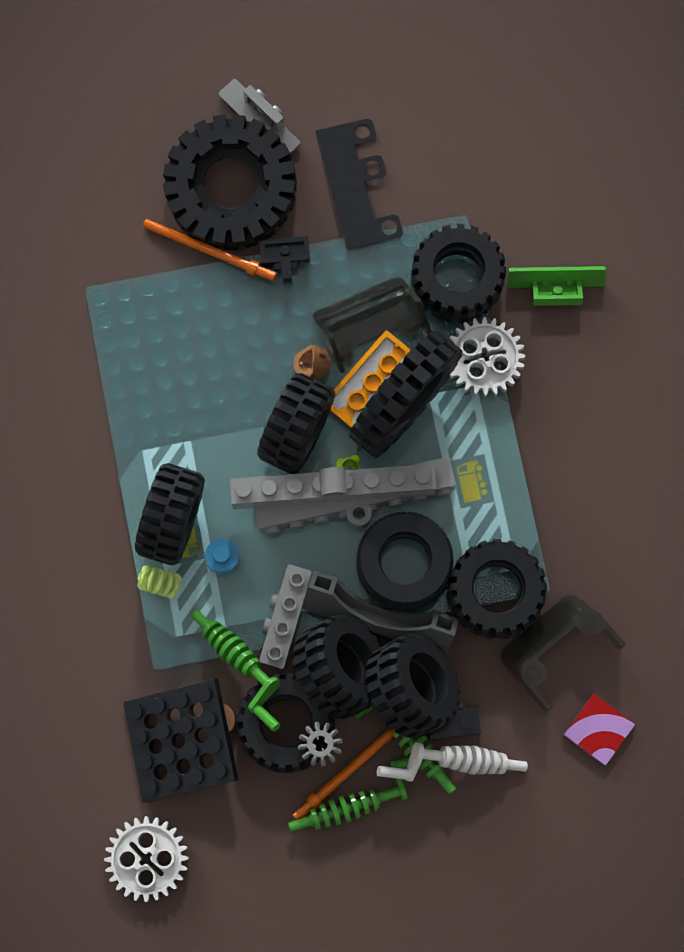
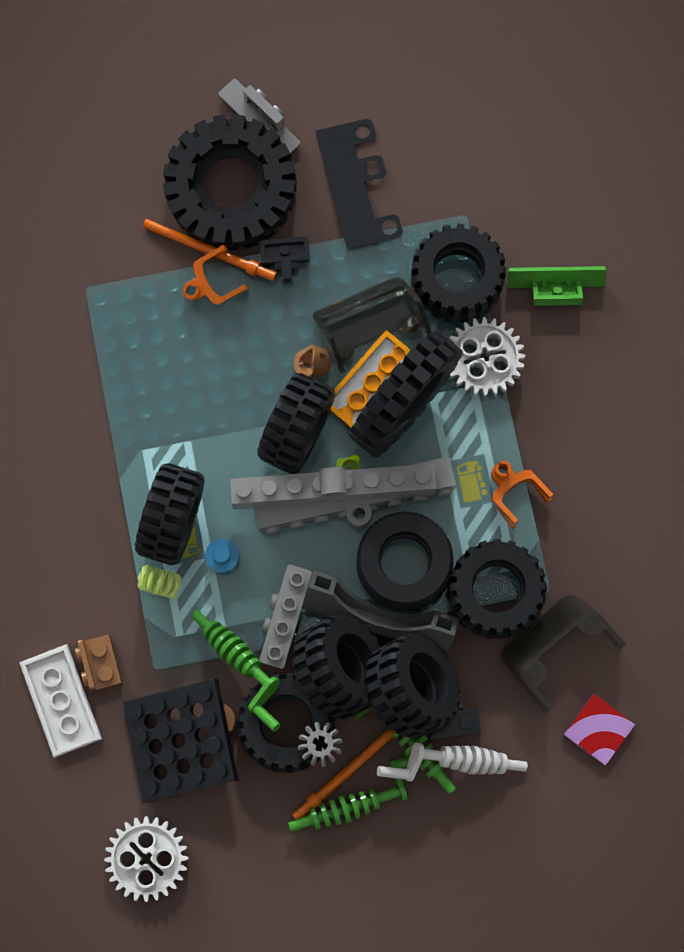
none -> white tile [19,644,103,758]
none -> medium nougat bracket [75,634,122,692]
none -> orange piece [183,245,249,305]
none -> orange piece [491,461,554,530]

